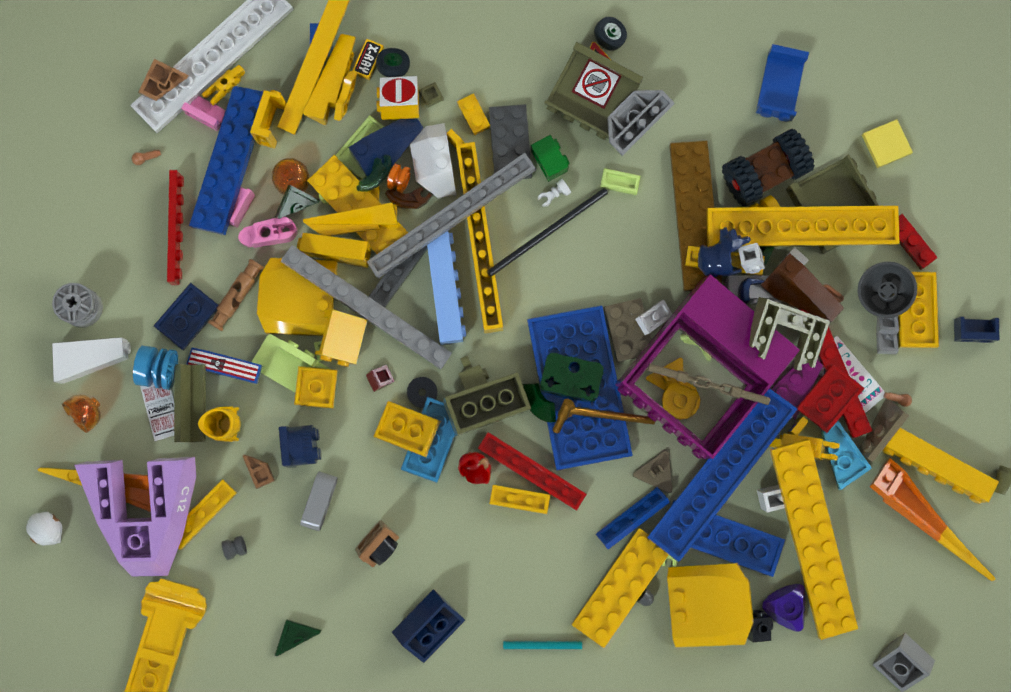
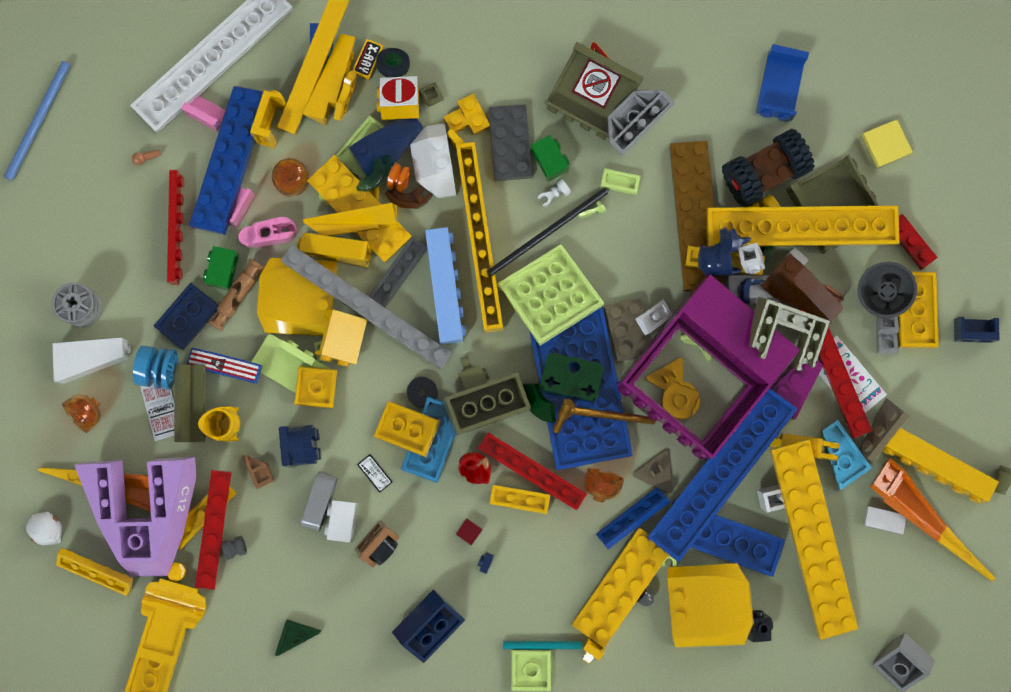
medium nougat slope [138,59,189,101] -> none
yellow hinge [202,65,245,106] -> none
tile [275,185,320,219] -> none
dark red slope [366,365,395,392] -> none
light grey plate [367,153,536,278] -> none
black wheel [594,17,627,50] -> none
dark tan piece [647,363,770,405] -> none
dark purple hat [762,584,805,632] -> none
yellow tile [787,416,808,435] -> none
red tile [797,364,865,433] -> none
nougat piece [883,392,912,407] -> none
none -> medium blue piece [4,61,71,181]
none -> yellow plate [56,548,133,596]
none -> yellow tile [167,562,187,582]
none -> red plate [195,469,232,590]
none -> green brick [203,246,239,290]
none -> white brick [324,500,358,543]
none -> sticker [357,454,392,493]
none -> yellow plate [444,108,469,133]
none -> dark red tile [456,518,483,546]
none -> dark blue plate [477,552,494,574]
none -> yellowish green plate [498,244,604,346]
none -> yellowish green tile [511,650,551,691]
none -> yellowish green piece [578,201,607,218]
none -> yellow tile [583,637,605,664]
none -> clear orange cylinder [584,468,624,502]
none -> white tile [863,506,906,534]

